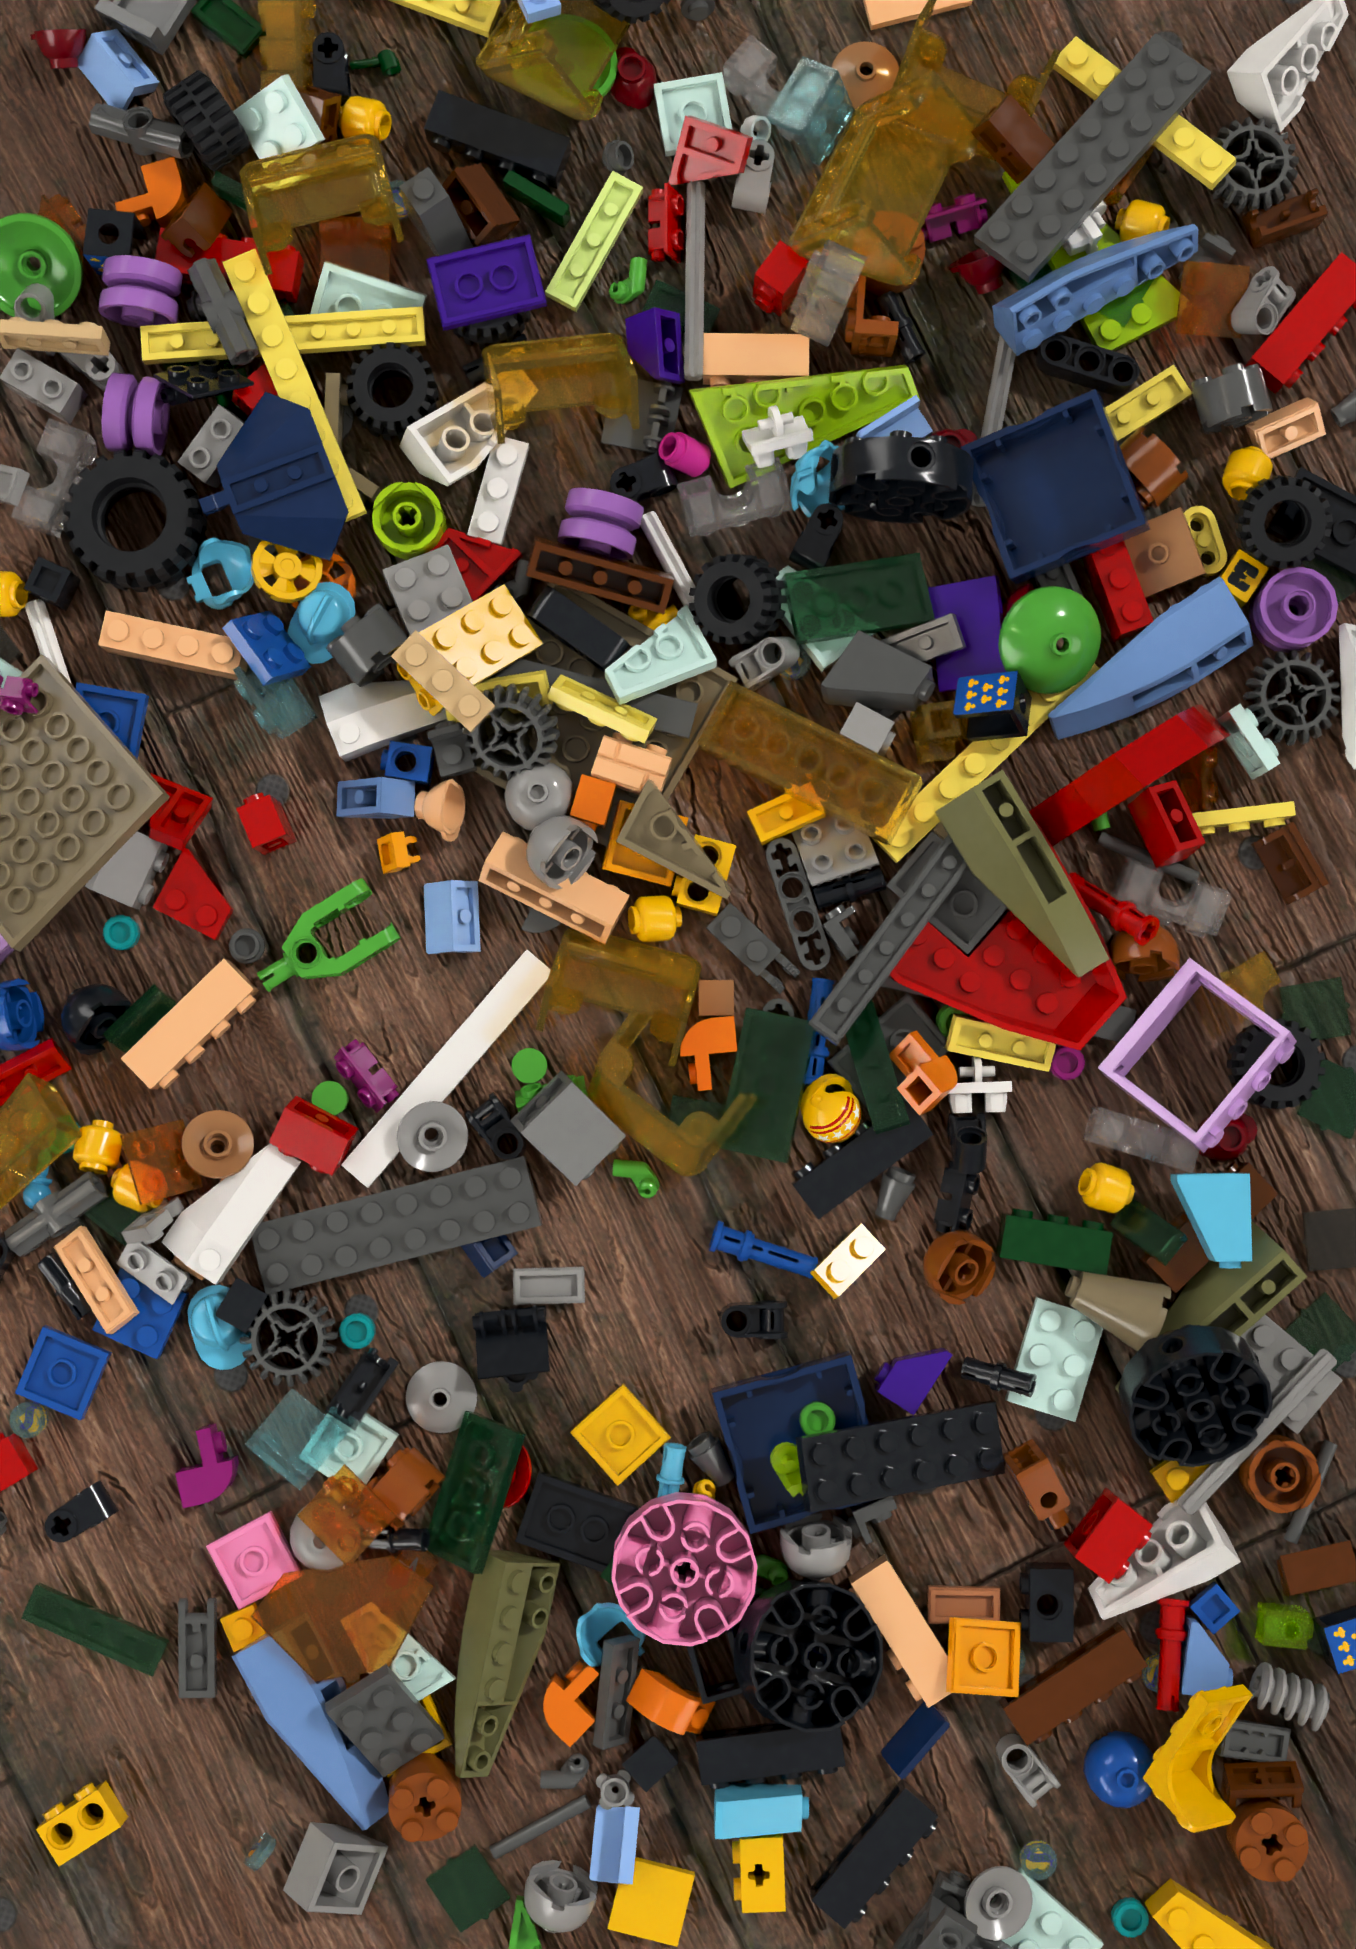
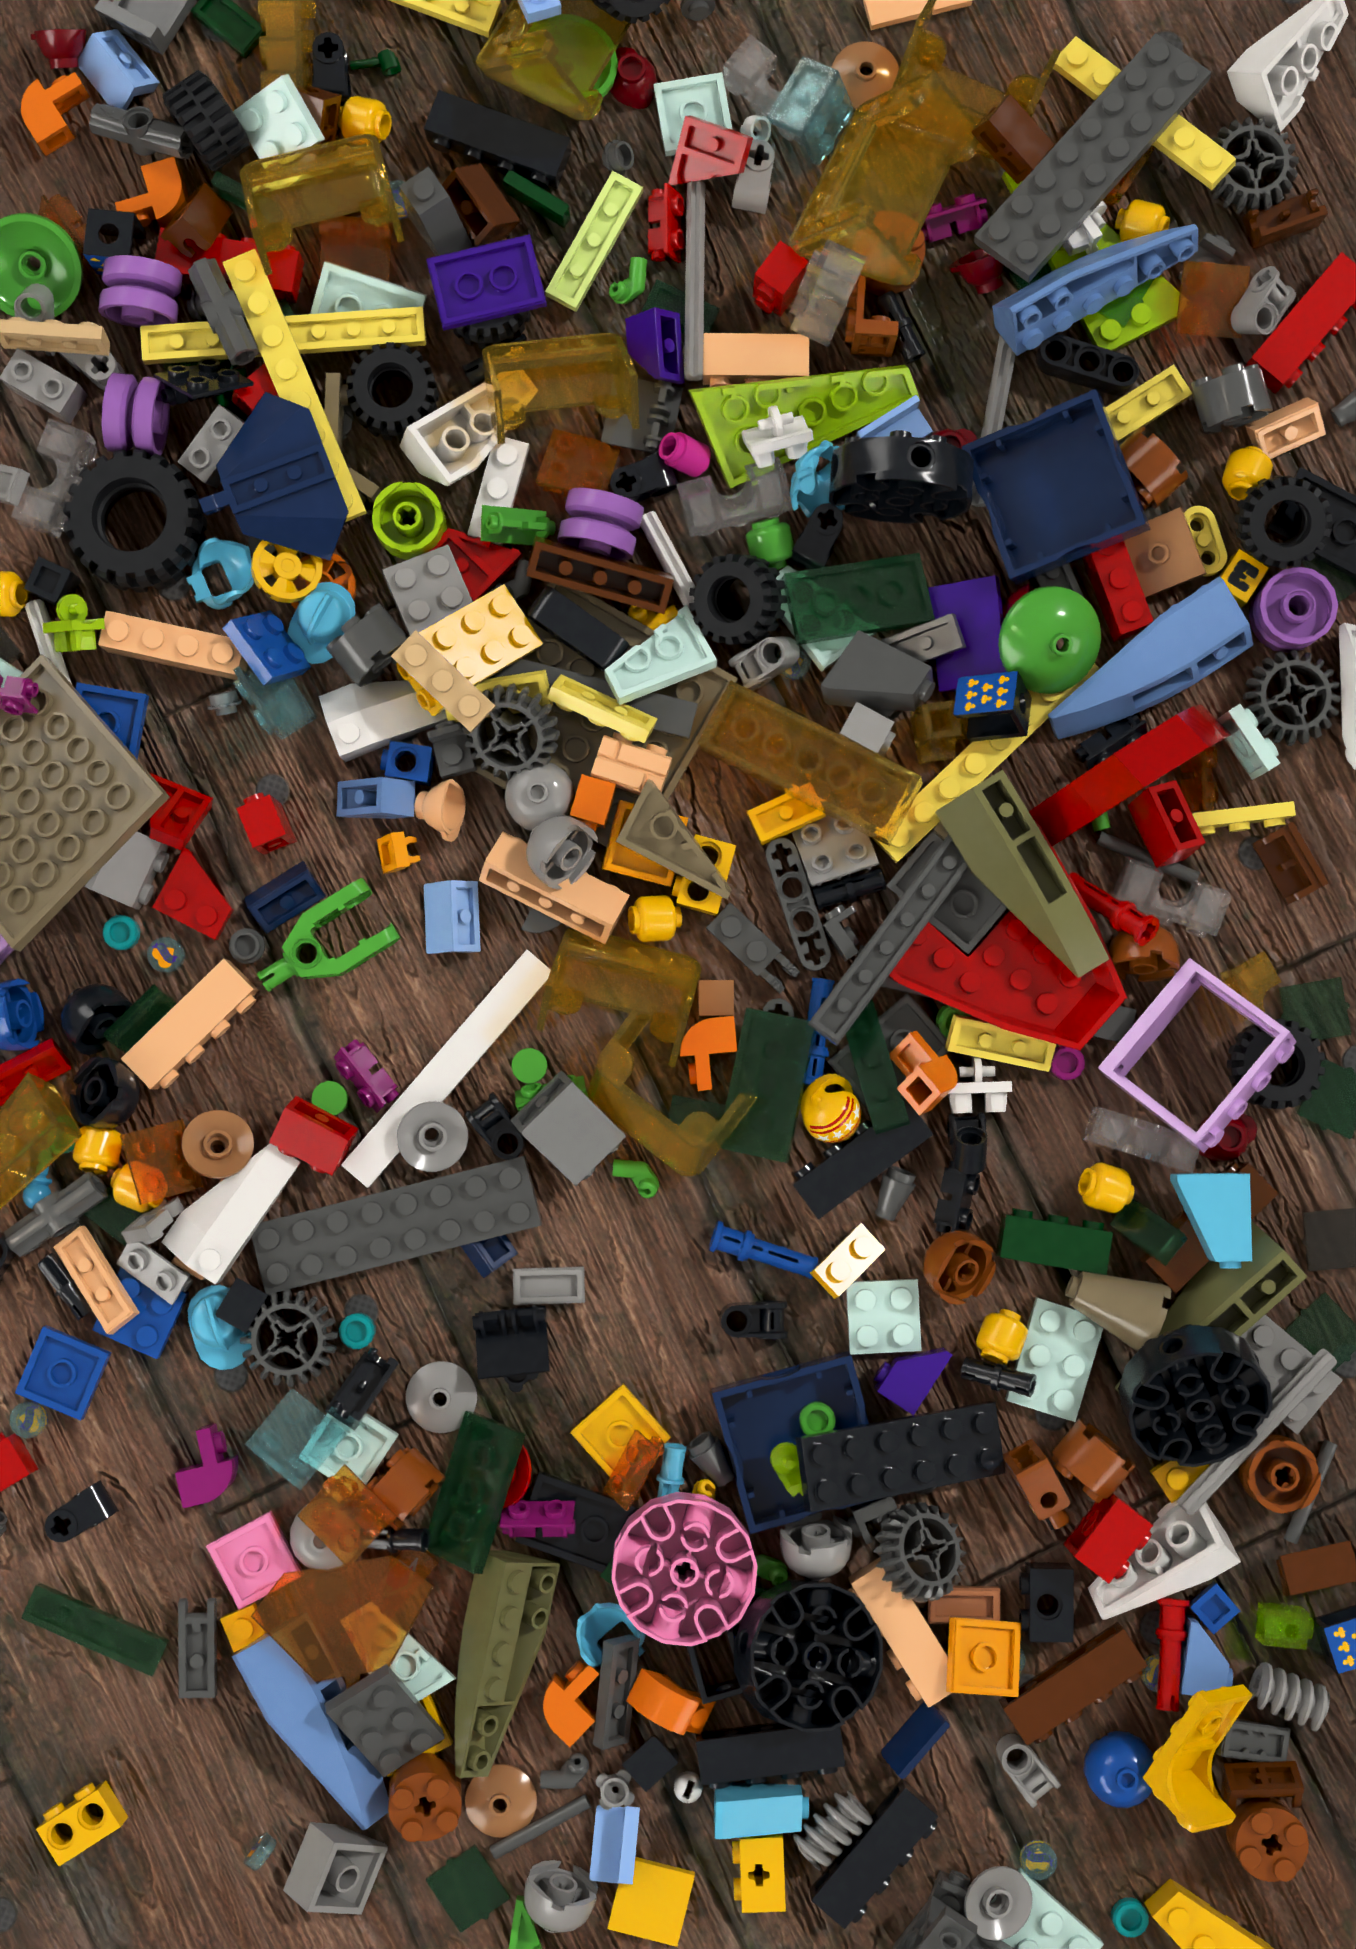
none -> orange brick [21,72,90,156]
none -> lime hips [43,594,105,652]
none -> black cylinder [69,1056,140,1129]
none -> clear light blue tile [147,937,185,973]
none -> light grey plate [207,690,242,716]
none -> dark blue slope [244,861,326,934]
none -> medium nougat dish [465,1764,537,1838]
none -> bright green hinge [481,505,556,546]
none -> magenta hinge [500,1500,576,1538]
none -> clear orange hinge [536,429,621,497]
none -> clear orange hinge [603,1430,664,1511]
none -> white hinge [674,1771,703,1803]
none -> bright green head [746,517,795,570]
none -> light grey piece [792,1791,873,1871]
none -> light aqua plate [846,1278,922,1355]
none -> dark grey gear [873,1502,967,1603]
none -> yellow head [976,1309,1028,1365]
none -> dark orange brick [1051,1418,1136,1503]
none -> black hinge [1075,714,1148,771]

